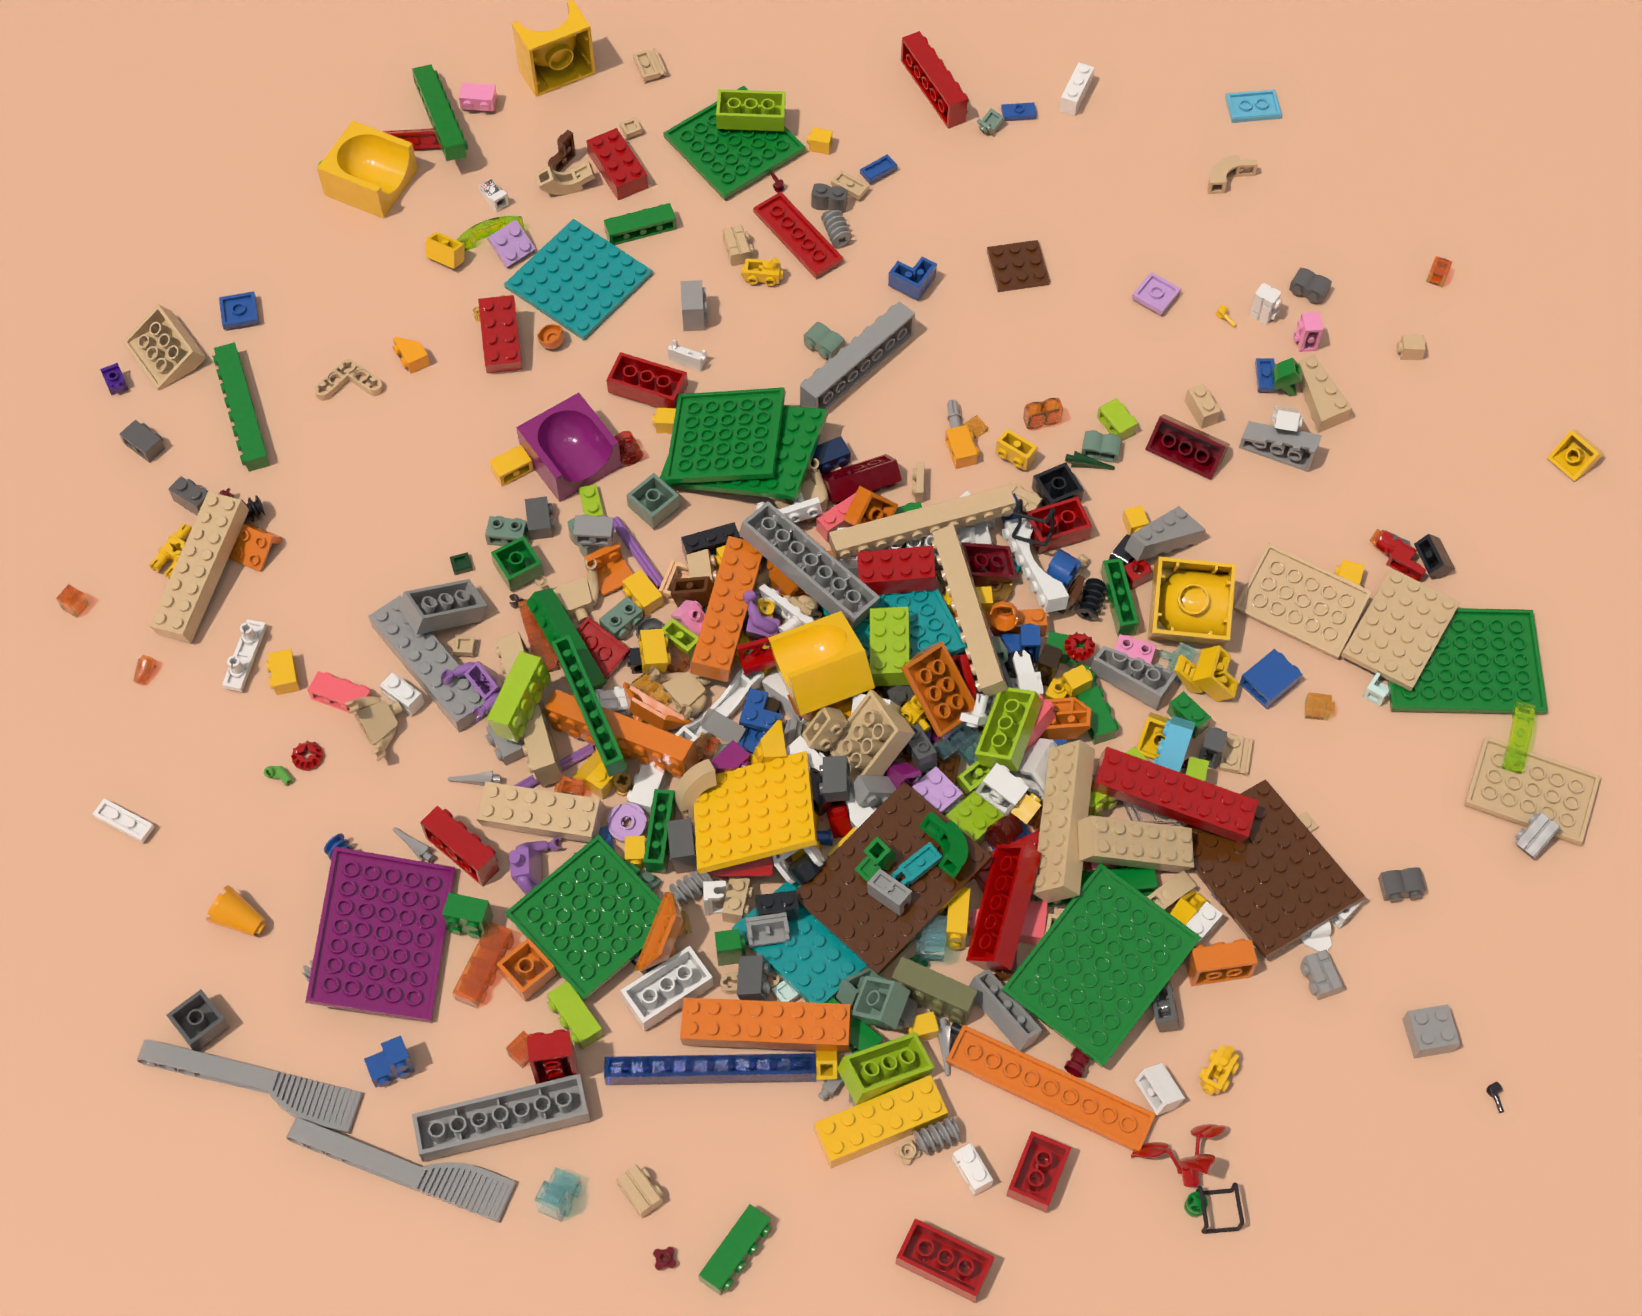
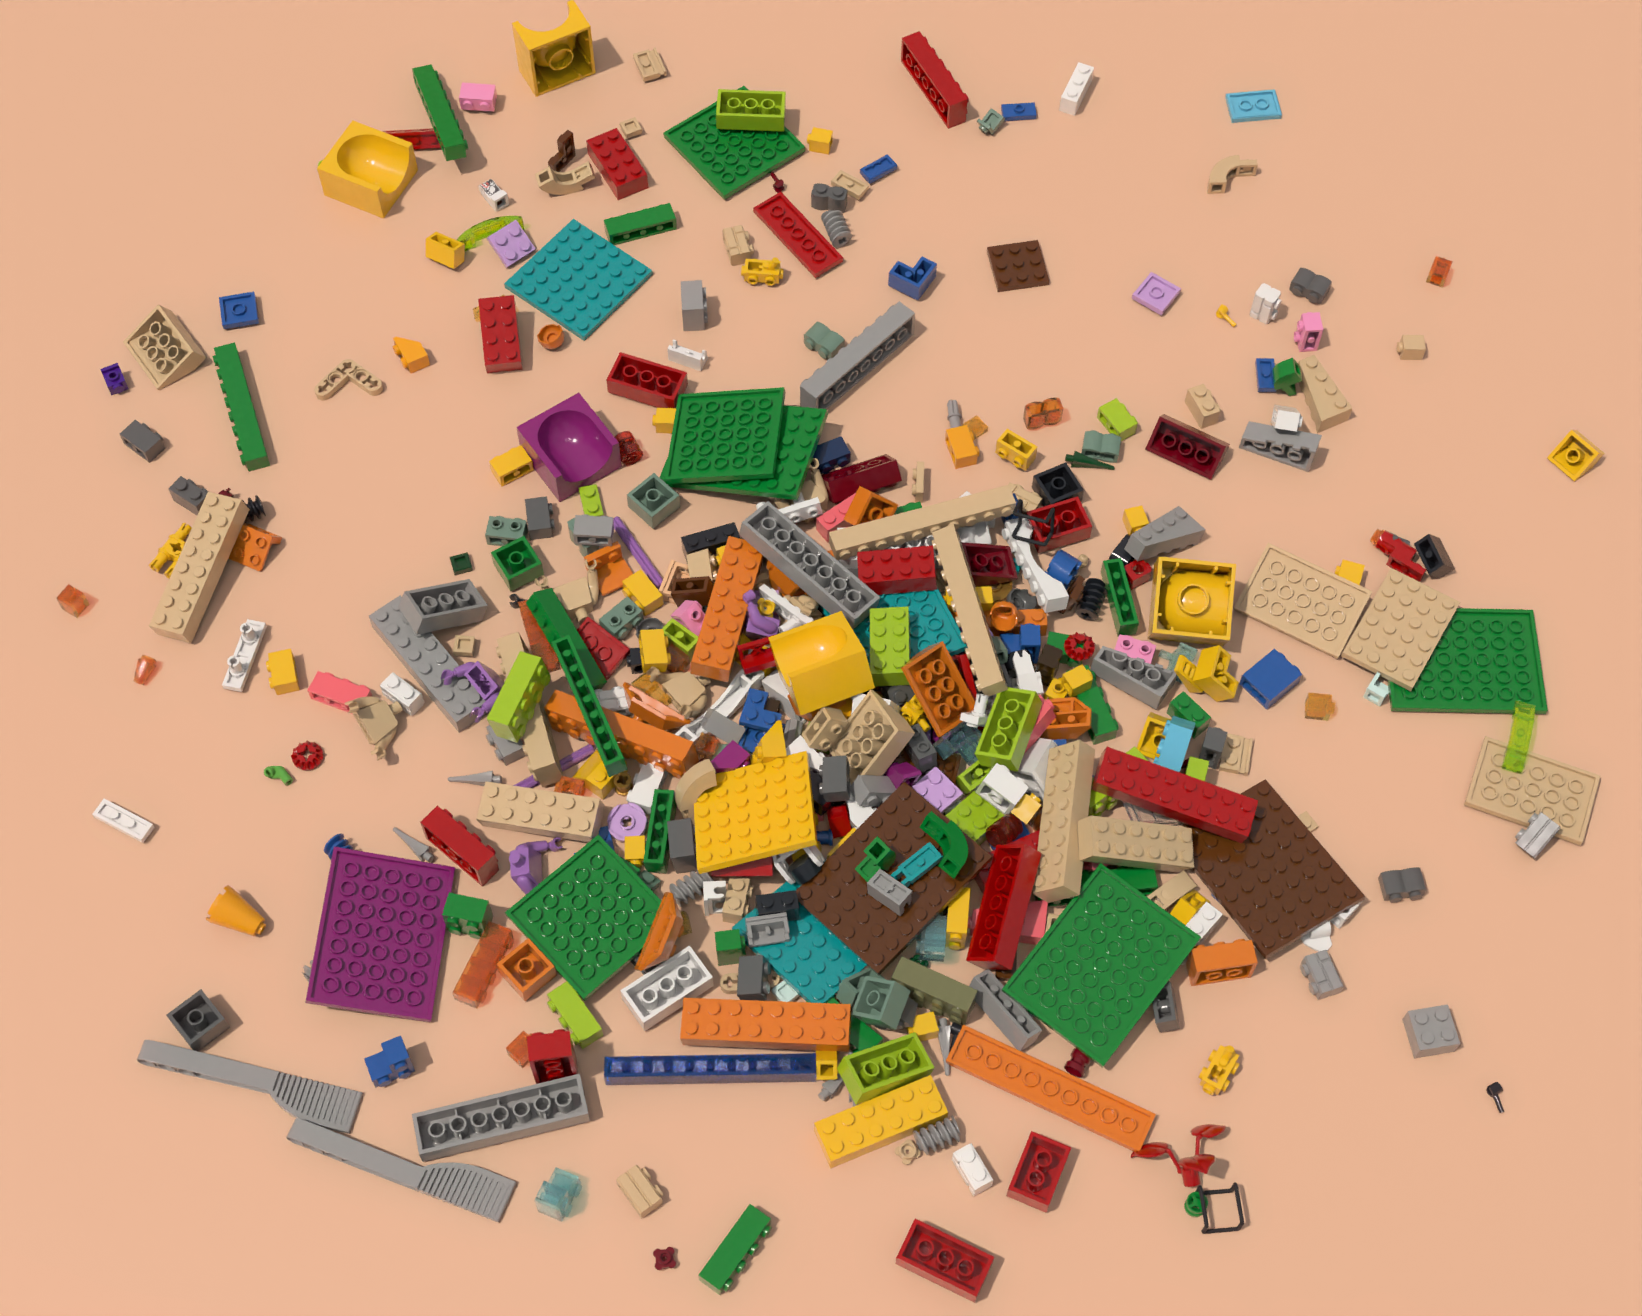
white brick [1135,1063,1185,1115] -> none
none -> dark grey hair [1006,588,1037,610]

